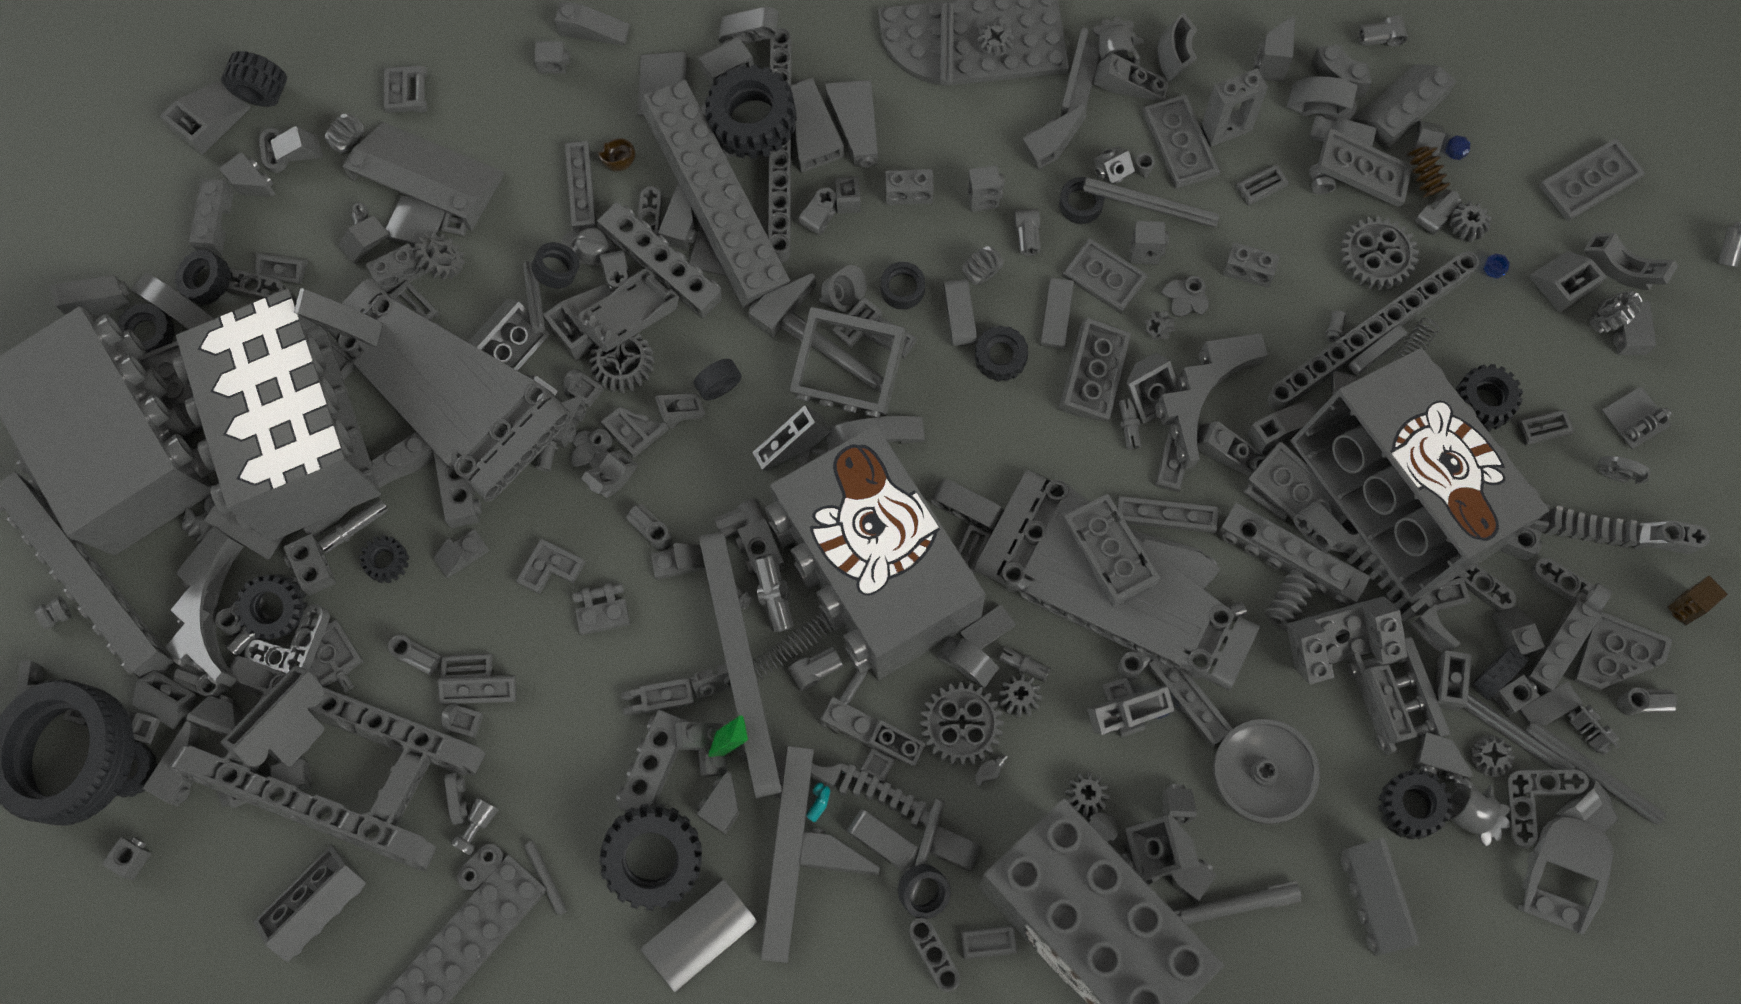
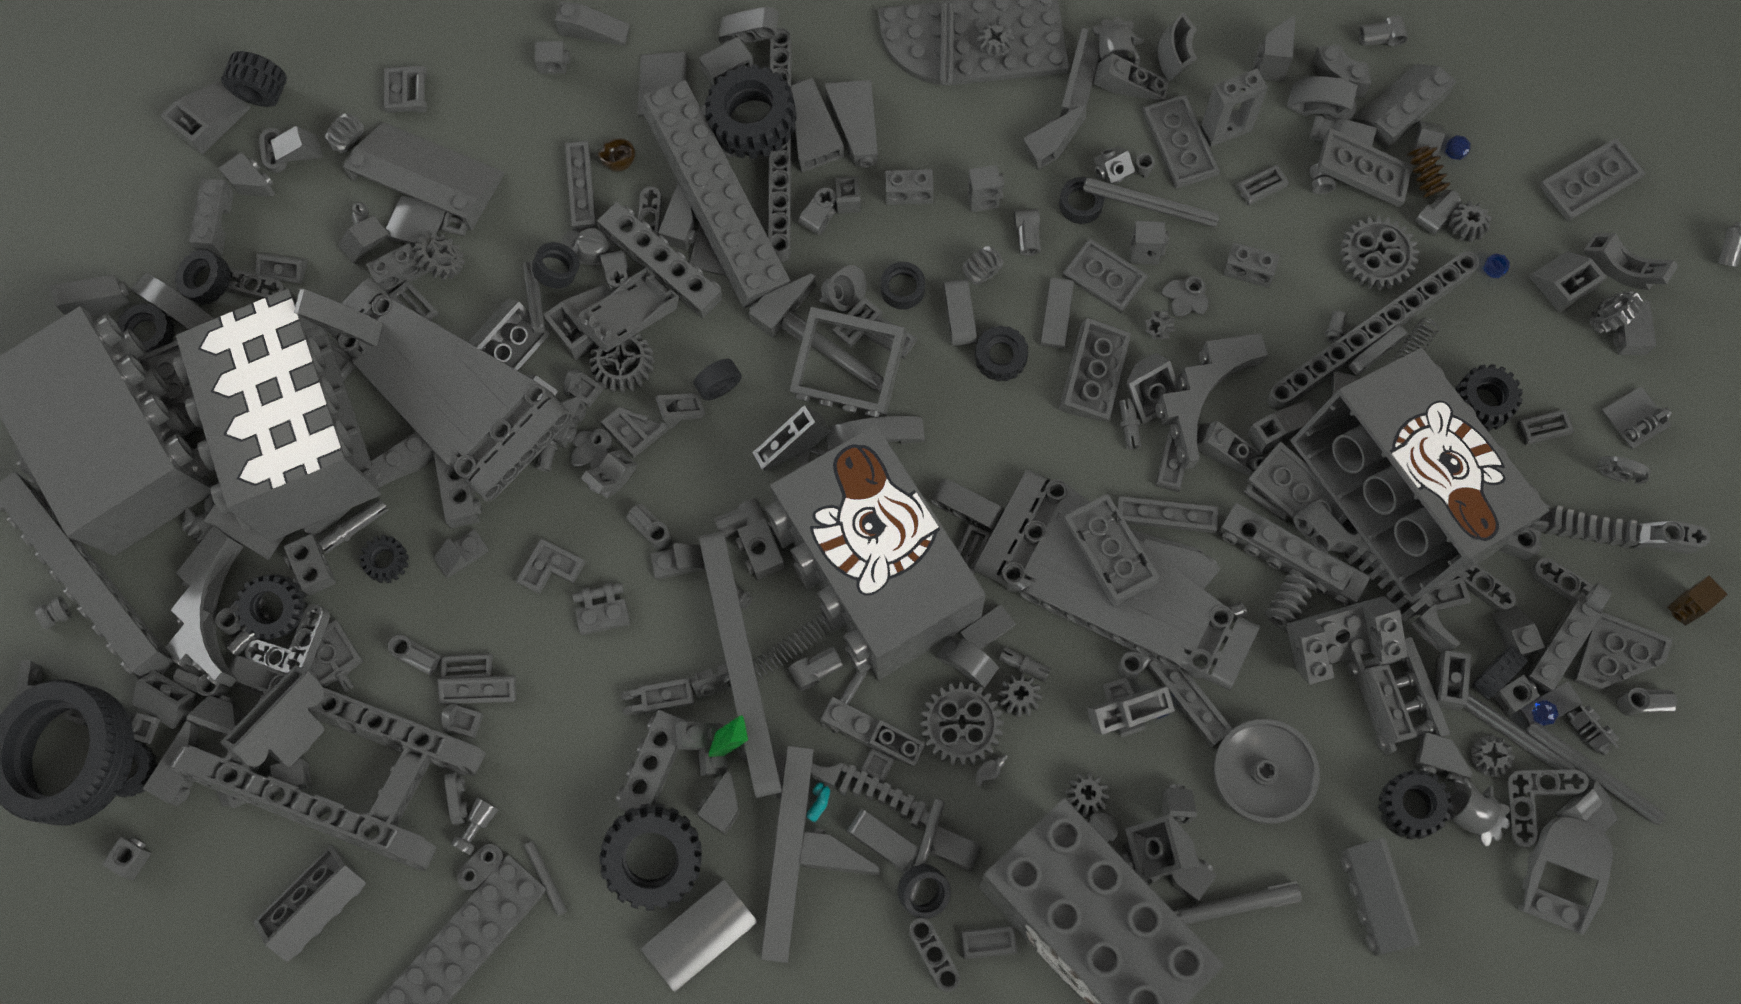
dark grey piece [753,553,794,632] -> none
none -> clear blue tile [1532,700,1559,726]

